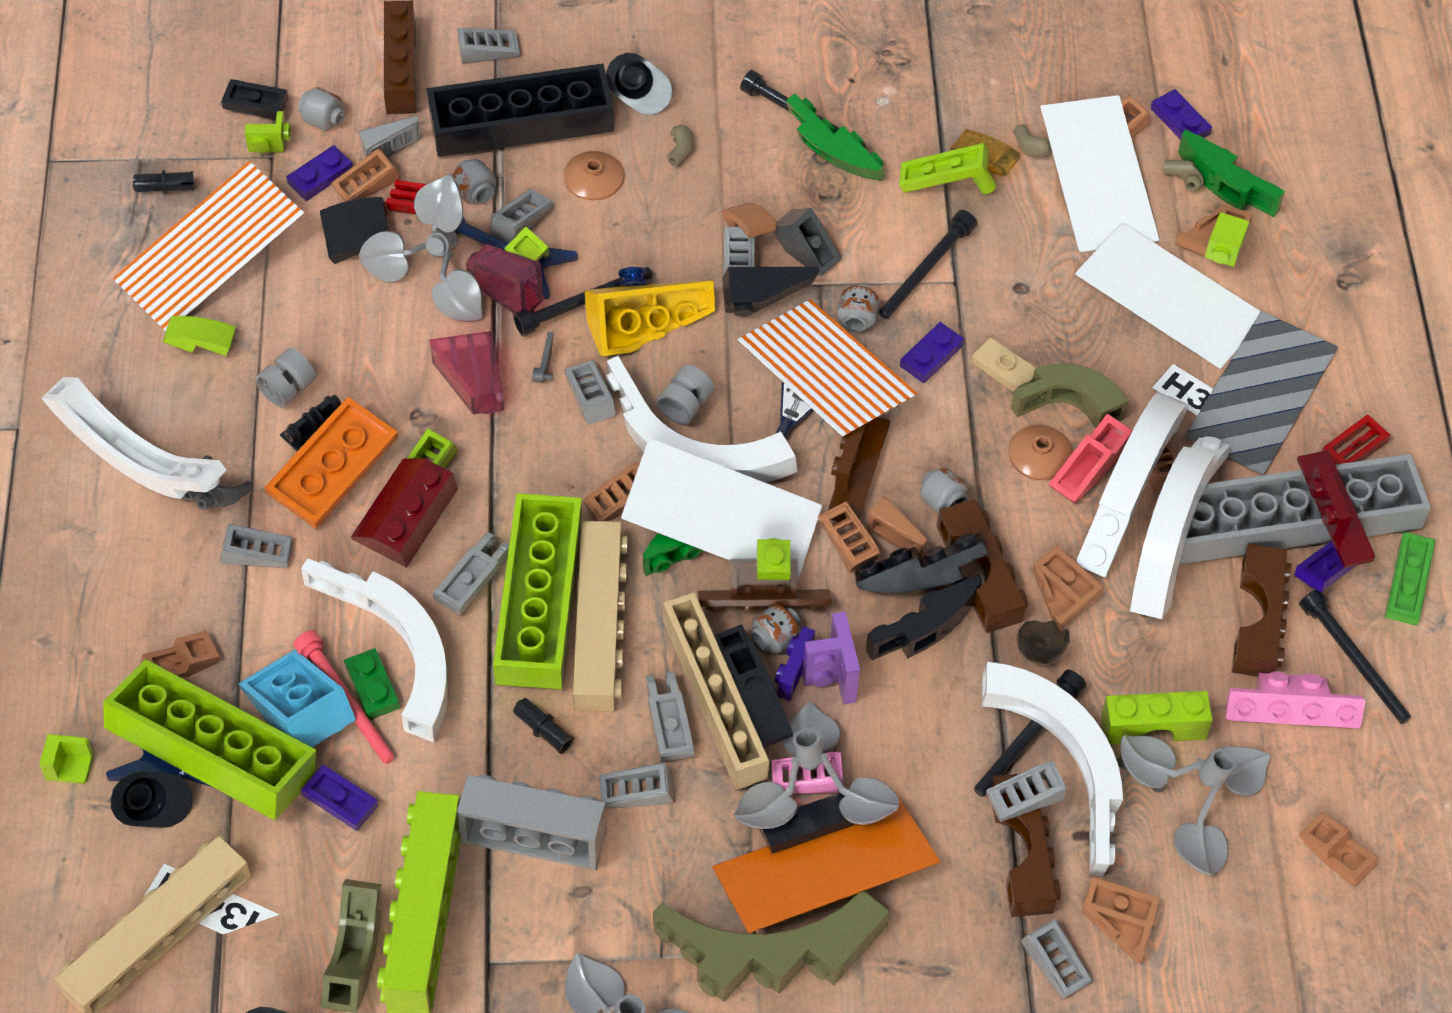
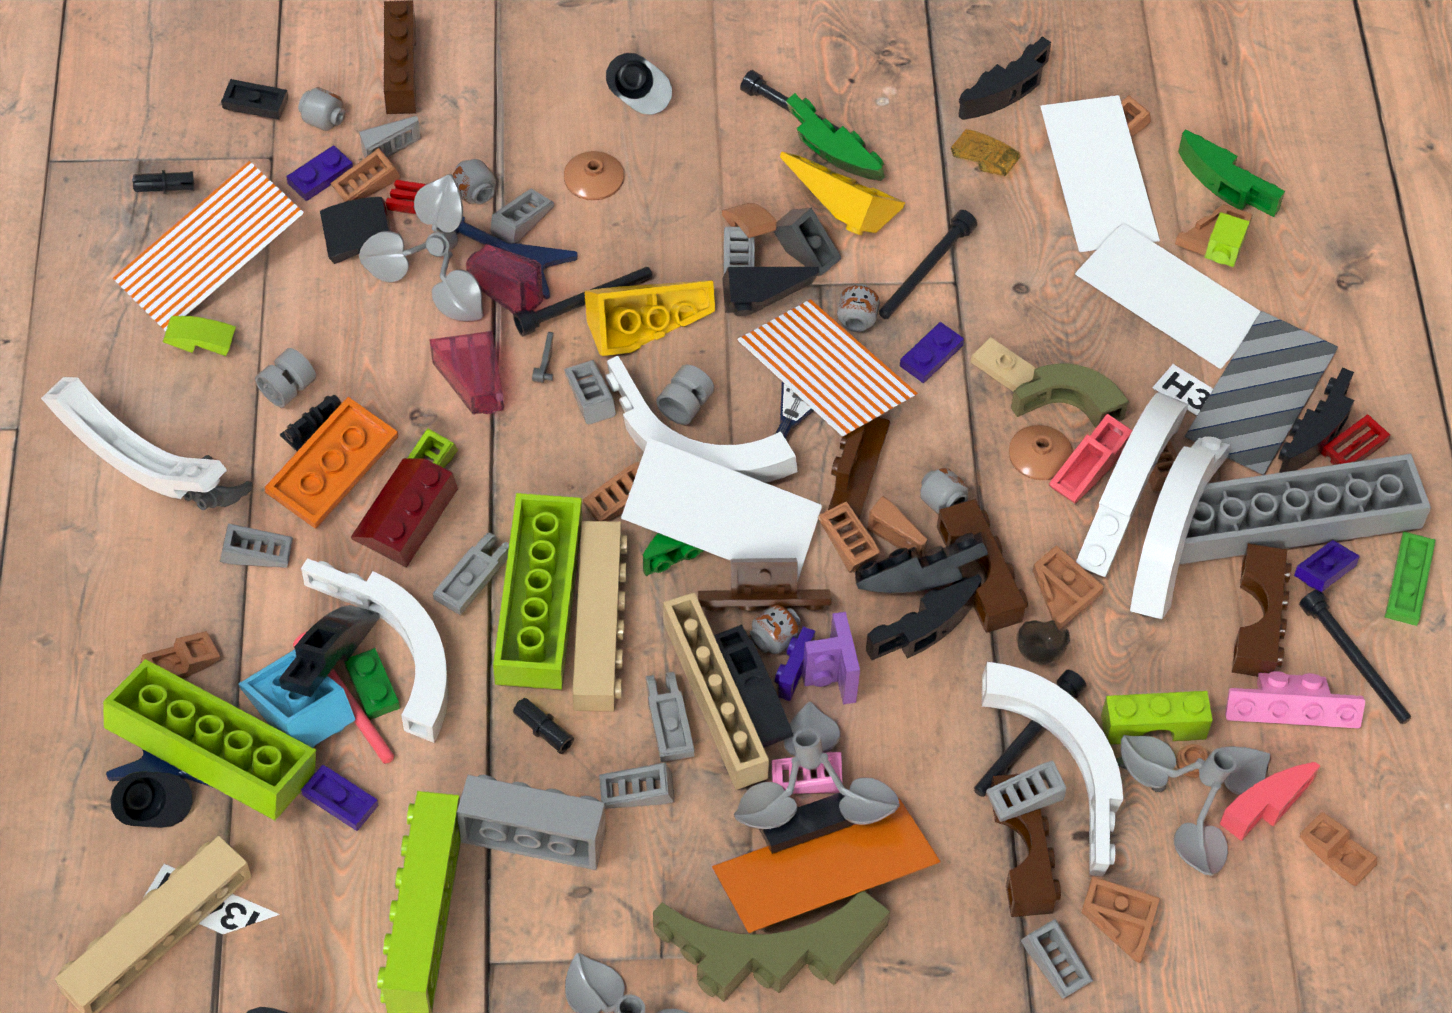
lime panel [39,734,94,784] -> none
lime bracket [245,111,291,153] -> none
olive arch [321,879,381,1013] -> none
black brick [426,63,614,157] -> none
light grey slope [457,28,520,64] -> none
lime panel [504,226,550,272] -> none
clear blue bush [618,267,647,287] -> none
dark tan arm [667,125,694,167] -> none
lime bracket [756,538,791,580] -> none
lime piece [899,143,996,194] -> none
dark tan arm [1013,124,1052,157] -> none
dark purple plate [1150,89,1212,140] -> none
dark tan arm [1164,160,1204,191] -> none
dark red bracket [1297,450,1375,568] -> none
none -> black slope [279,605,380,697]
none -> yellow wedge [780,151,905,235]
none -> black slope [958,36,1052,120]
none -> nougat plate [1176,744,1209,778]
none -> coral slope [1220,762,1320,841]
none -> black slope [1278,367,1355,473]

